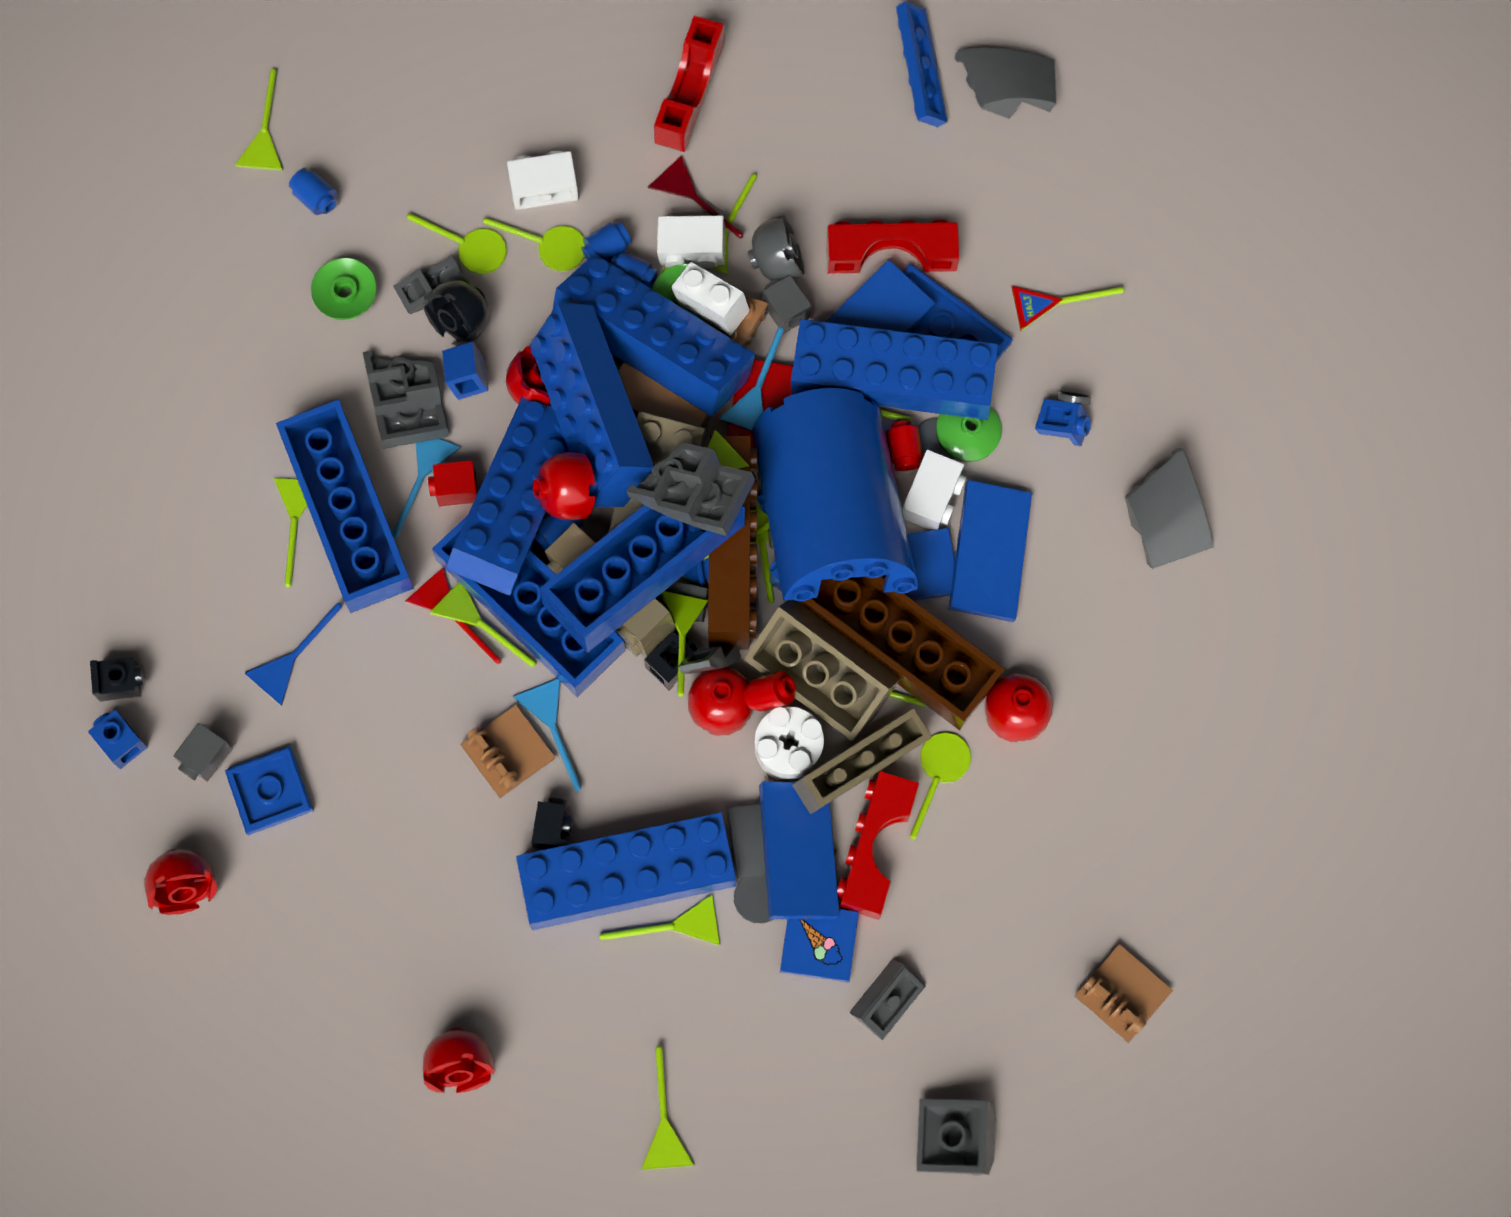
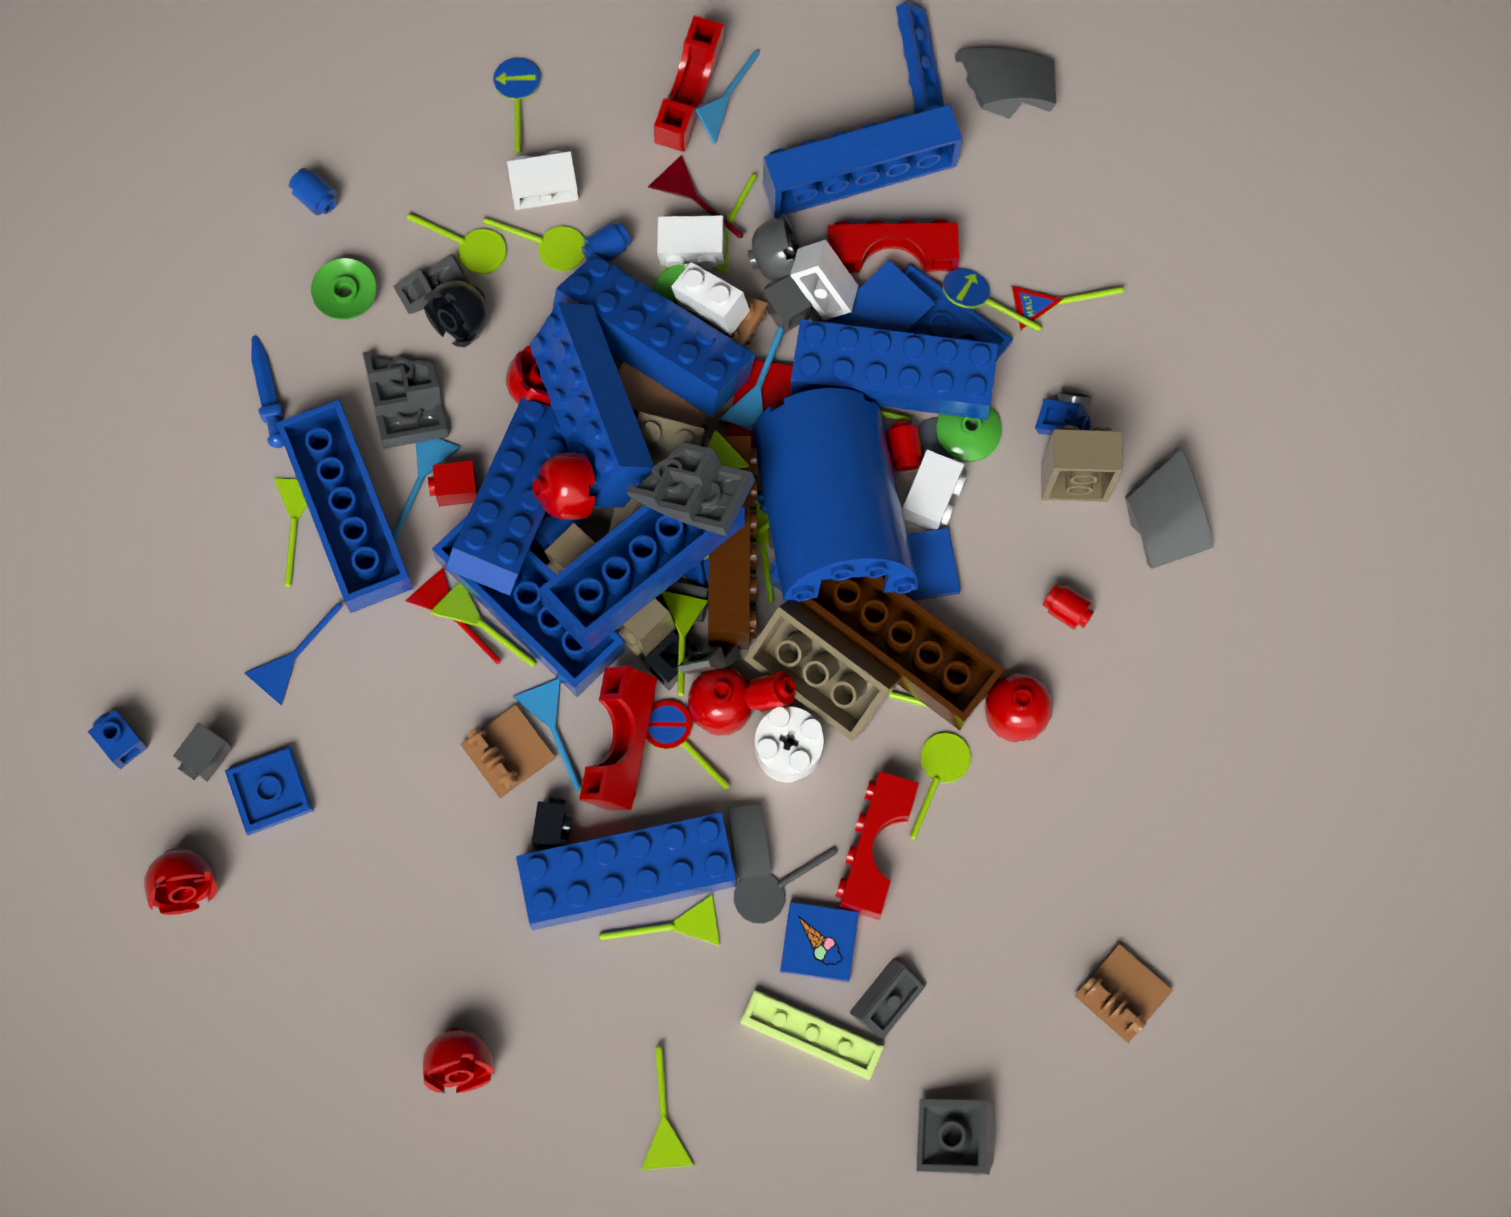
black brick [90,657,145,702] -> none
lime piece [235,68,283,171] -> none
blue brick [442,341,489,400] -> none
blue brick [610,251,658,289] -> none
blue tile [759,782,839,919] -> none
dark tan brick [792,708,932,815] -> none
blue tile [948,480,1032,622] -> none
none -> blue sword [251,335,284,448]
none -> blue piece [493,58,541,153]
none -> red arch [579,666,657,811]
none -> piece [646,700,730,790]
none -> dark azure piece [695,50,759,144]
none -> yellowish green tile [740,990,883,1080]
none -> blue brick [763,104,962,218]
none -> white brick [790,239,858,321]
none -> blue piece [942,269,1042,331]
none -> dark tan brick [1041,426,1123,502]
none -> red brick [1042,583,1095,630]

